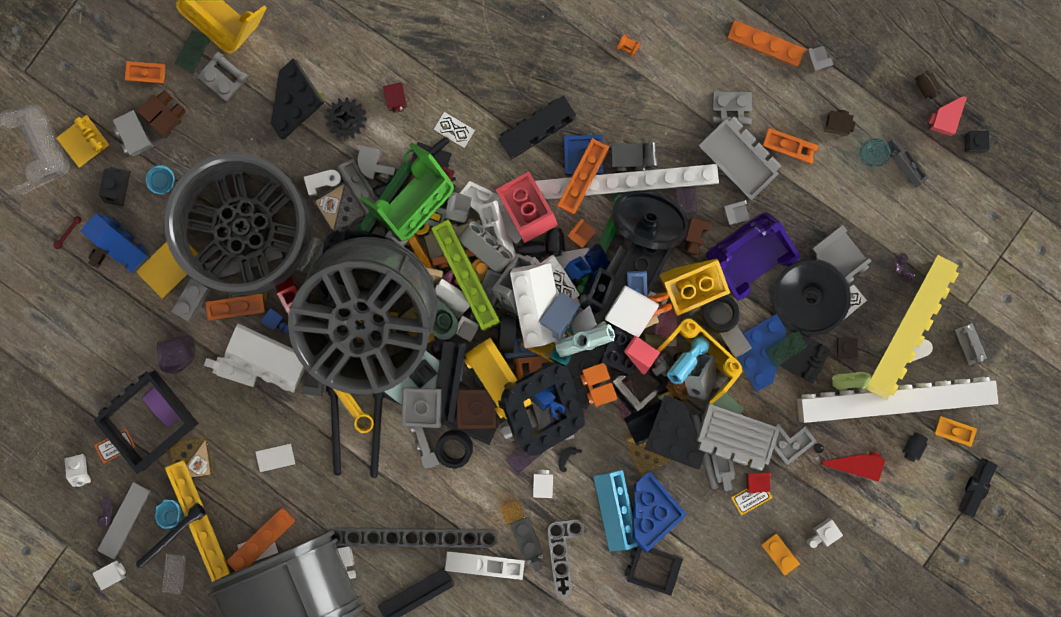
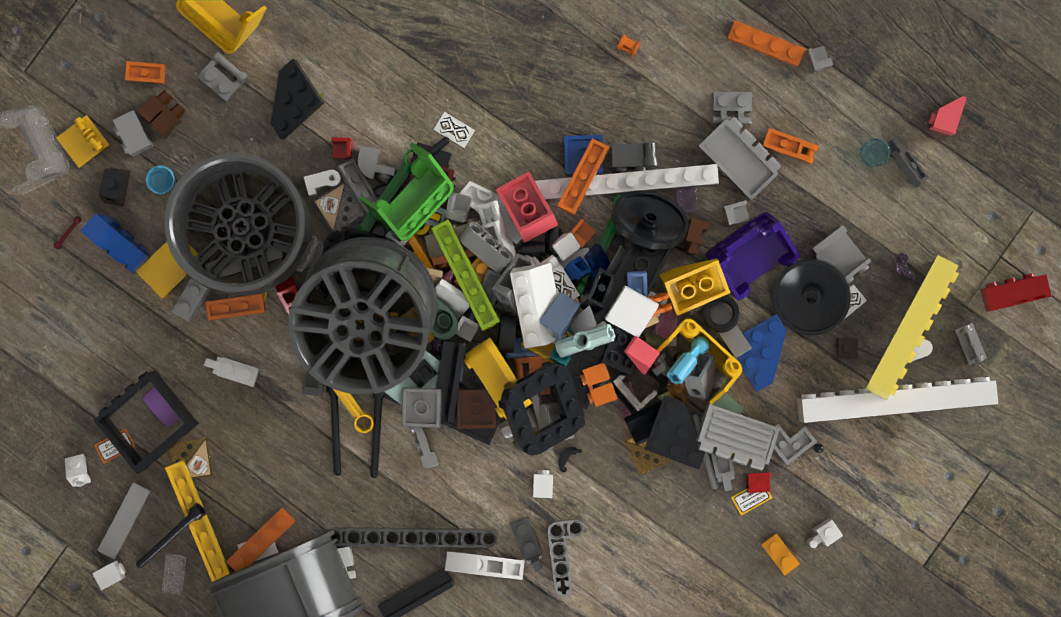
dark brown plate [88,247,107,268] -> none
clear purple arm [97,498,112,527] -> none
medium azure hair [155,499,184,529] -> none
clear purple helmet [157,335,195,374] -> none
clear green plate [175,30,210,73] -> none
white slope [224,324,305,393] -> none
white sticker [256,444,295,472] -> none
blue piece [261,307,289,335] -> none
black gear [325,97,367,140] -> none
dark red brick [383,82,407,113] -> none
black tyre [435,430,473,469] -> none
black wedge [498,95,576,160] -> none
clear yellow plate [500,499,525,525] -> none
clear purple plate [506,449,545,474] -> none
blue piece [532,386,565,419] -> none
medium azure brick [593,470,638,552] -> none
black window [624,545,683,596] -> none
blue plate [632,471,687,553] -> none
clear green plate [765,330,808,367] -> none
black hinge [779,333,831,384] -> none
red slope [820,451,885,482] -> none
dark brown brick [824,109,855,136] -> none
yellowish green plate [832,372,871,391] -> none
black brick [902,432,928,462] -> none
dark brown brick [915,70,942,99] -> none
light orange plate [933,416,977,447] -> none
black piece [958,458,998,517] -> none
black brick [965,131,989,153] -> none
none -> red panel [331,137,353,159]
none -> white slope [552,232,580,261]
none -> red wedge [980,273,1052,312]

